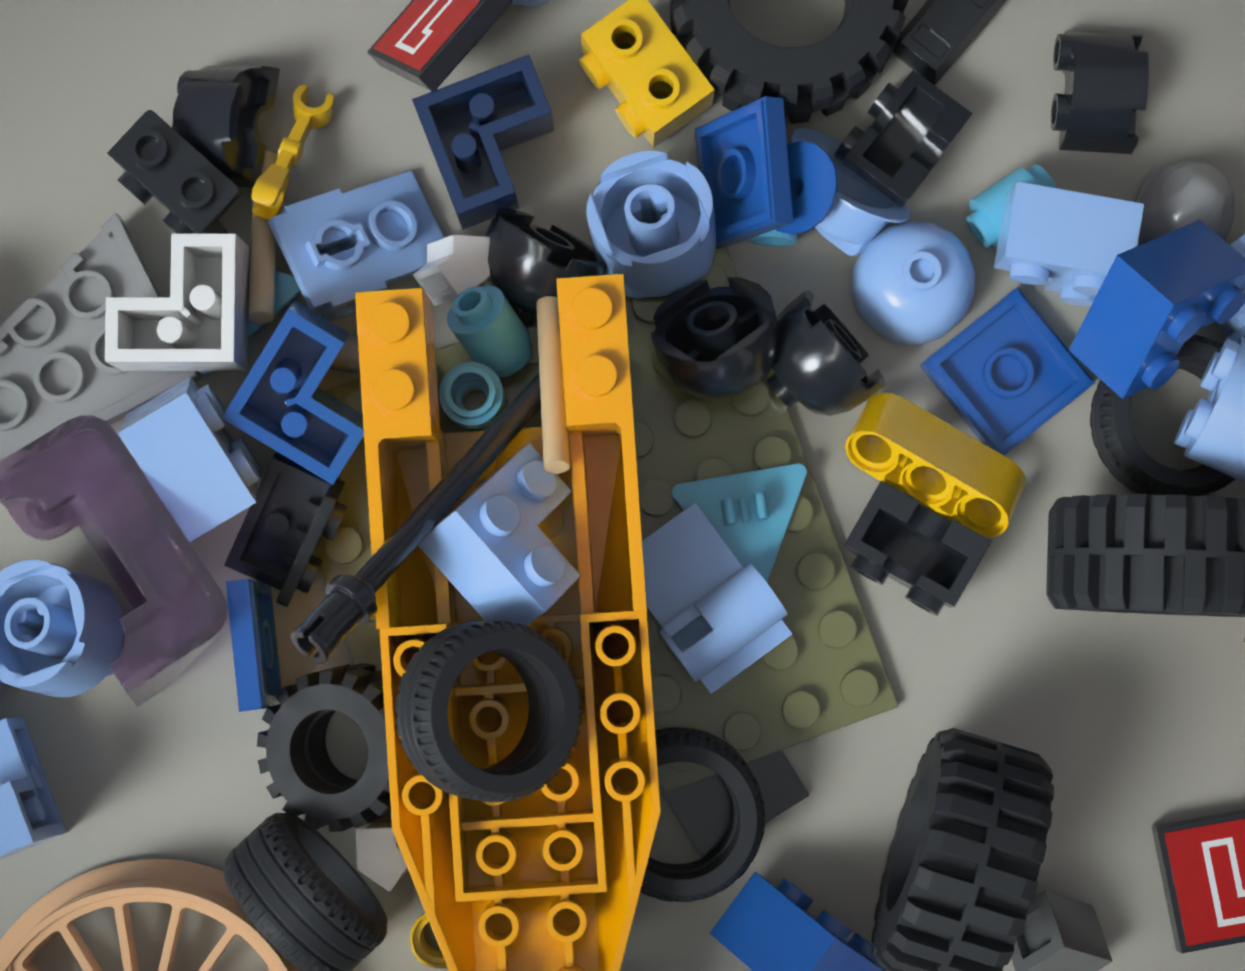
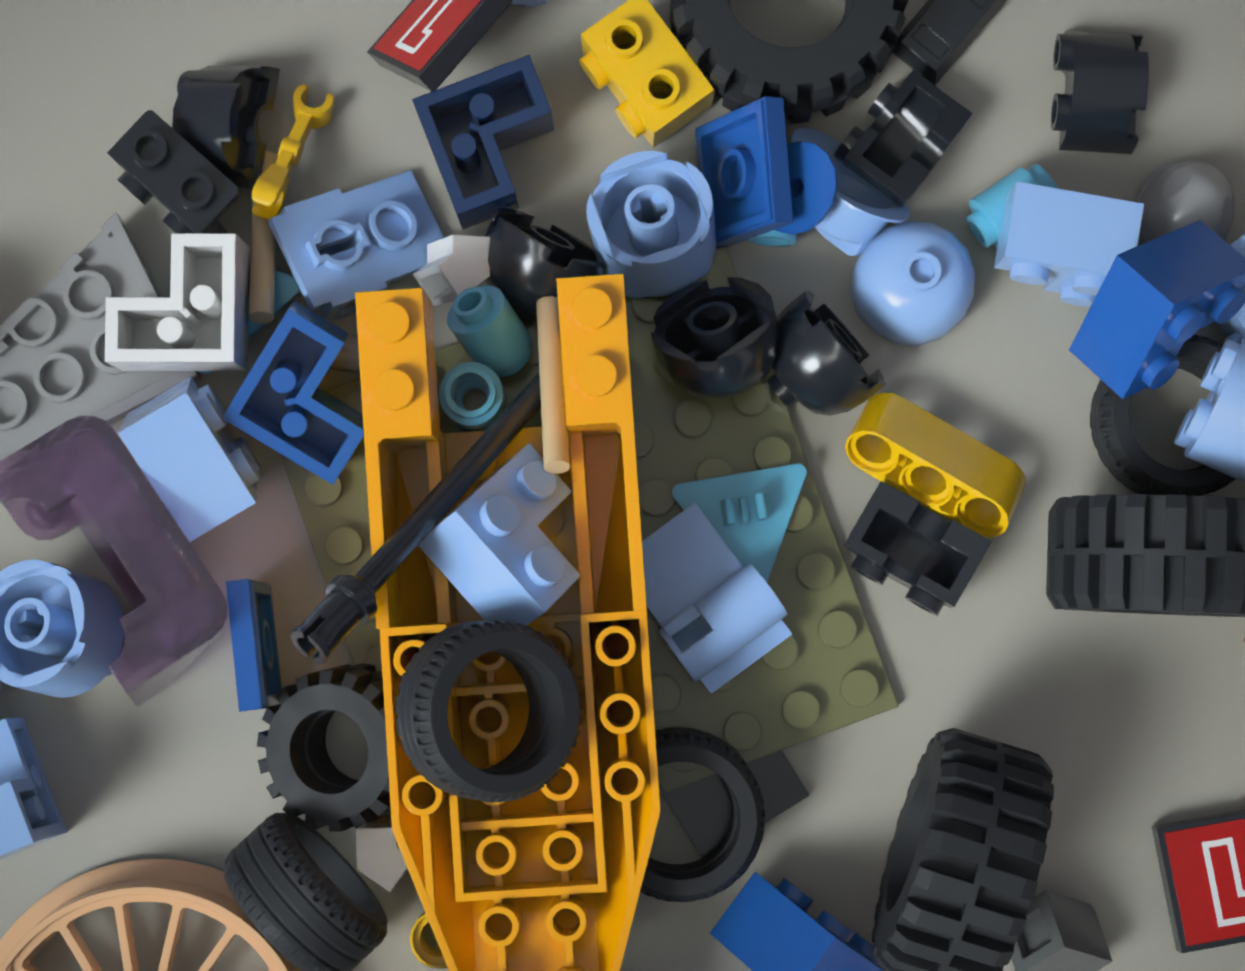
black bracket [224,451,348,607] -> none
blue tile [919,287,1096,455] -> none

